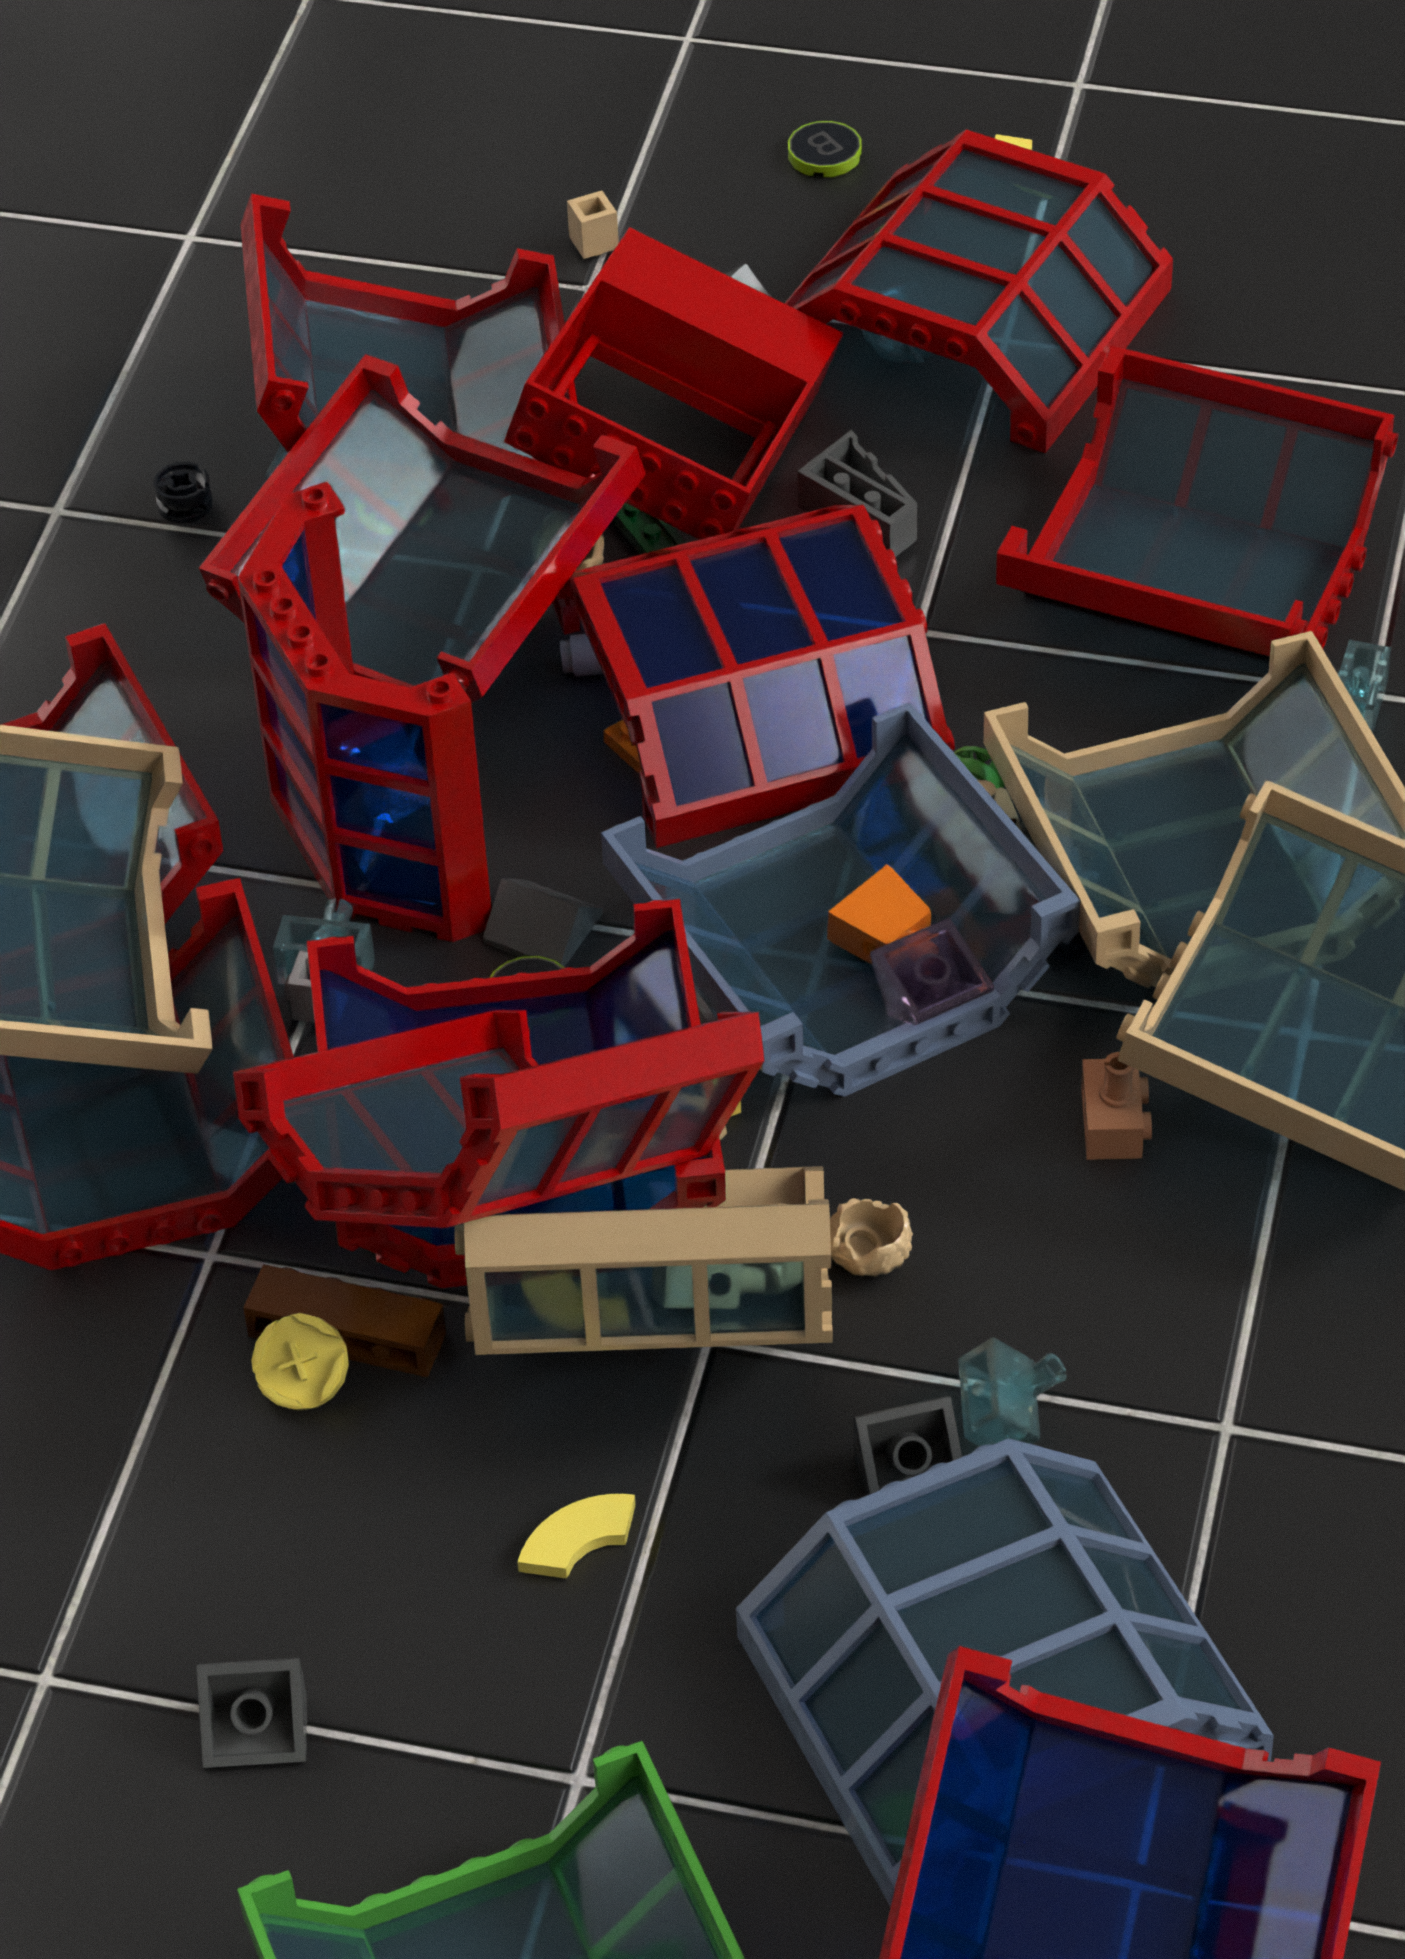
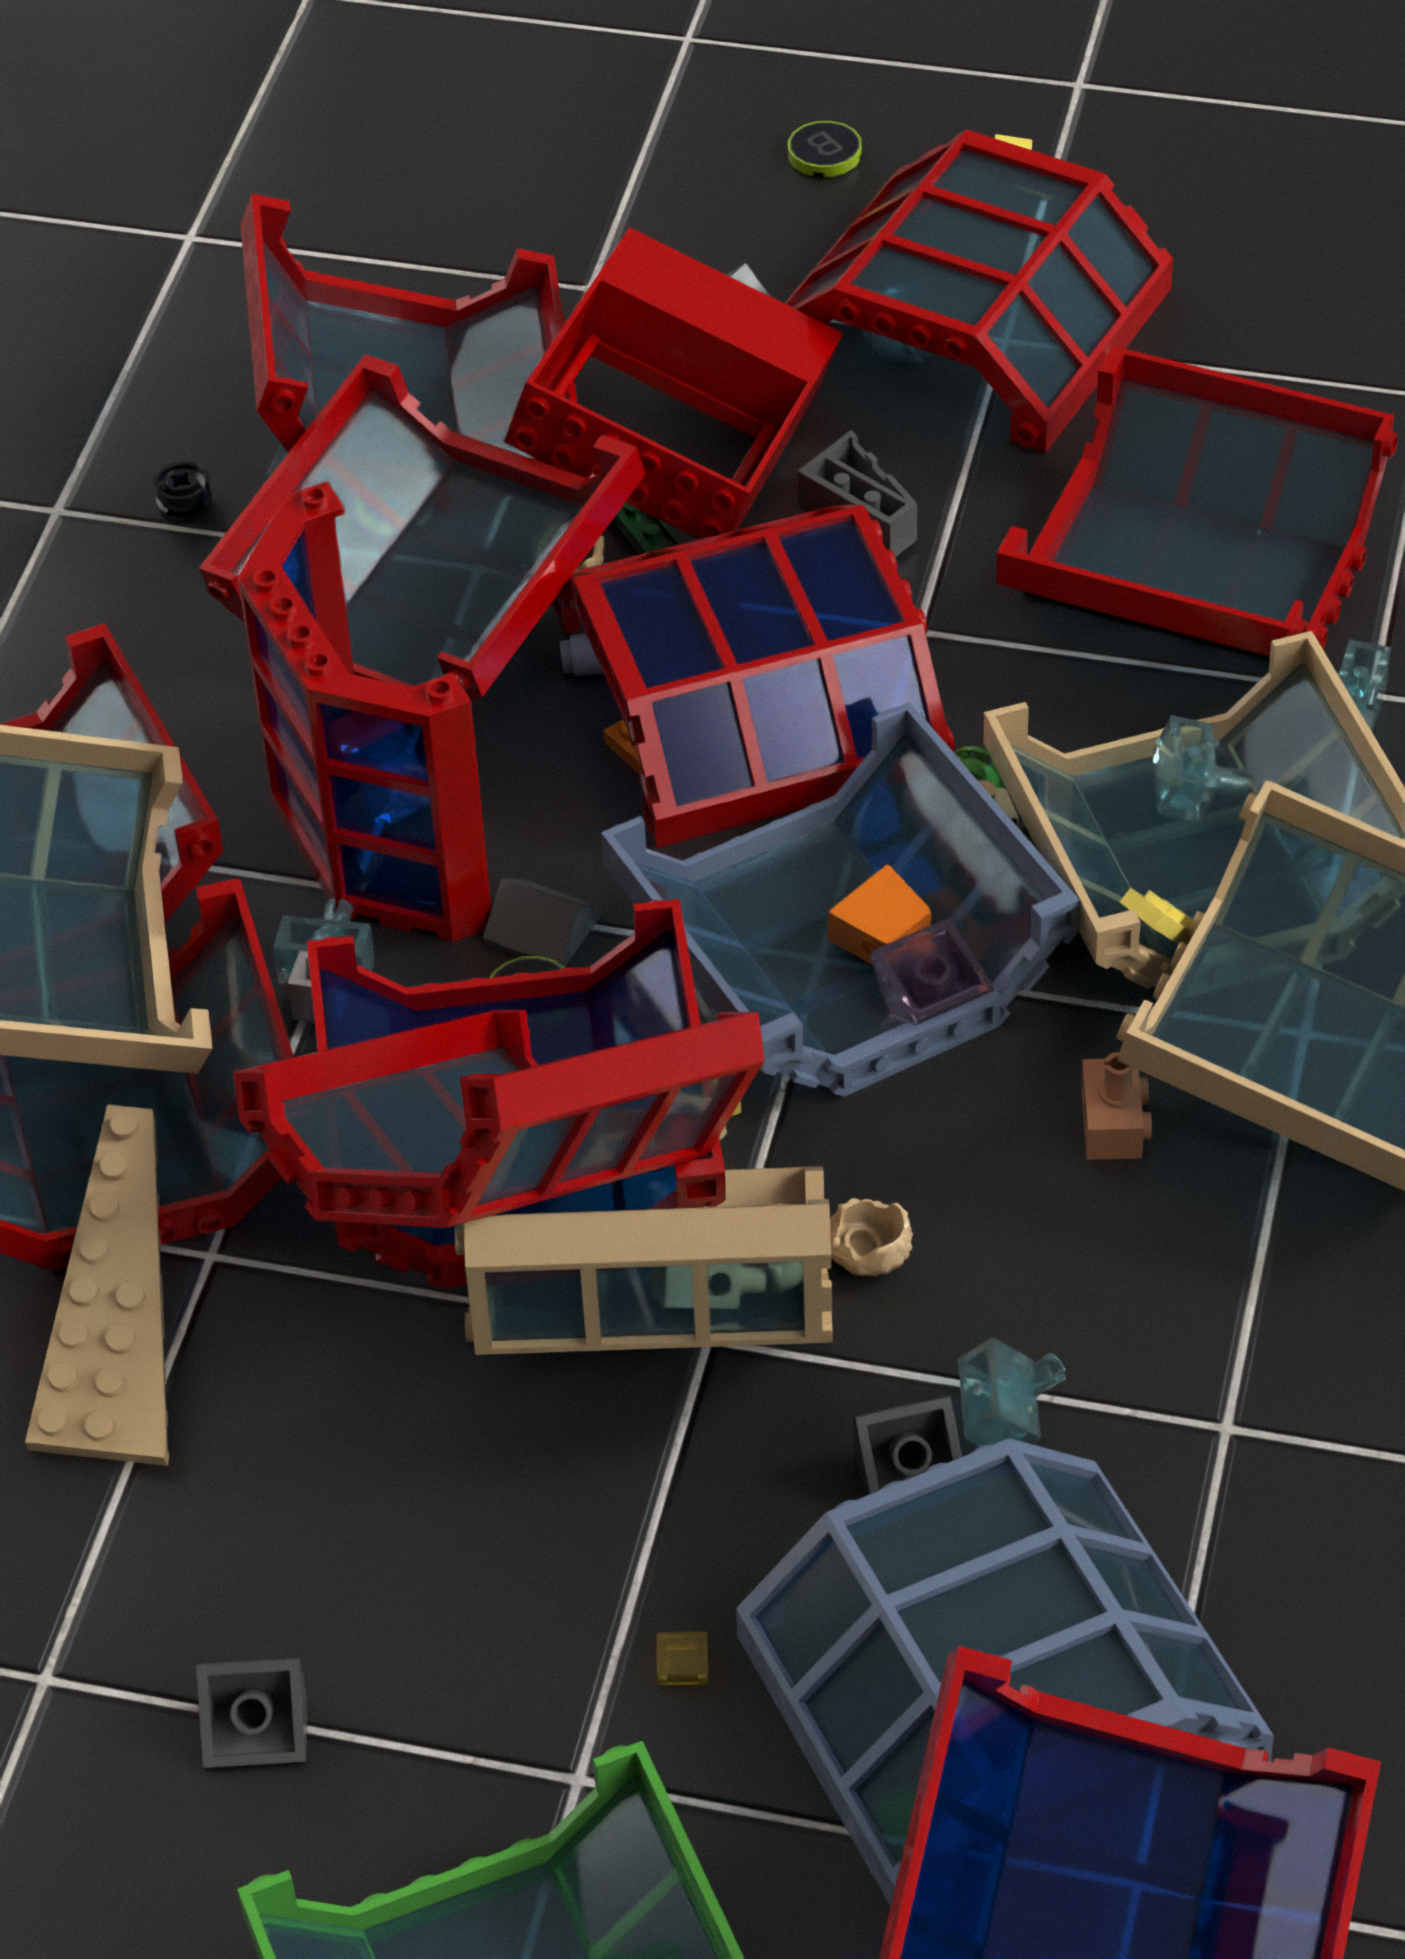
reddish brown brick [243,1264,446,1377] -> none
light yellow tile [251,1313,349,1411] -> none
light yellow tile [517,1494,636,1579] -> none
tan brick [567,190,619,259] -> none
none -> tan wing [25,1105,169,1466]
none -> clear yellow tile [657,1631,708,1685]
none -> light yellow plate [1120,888,1193,945]
none -> clear light blue brick [1153,715,1250,822]

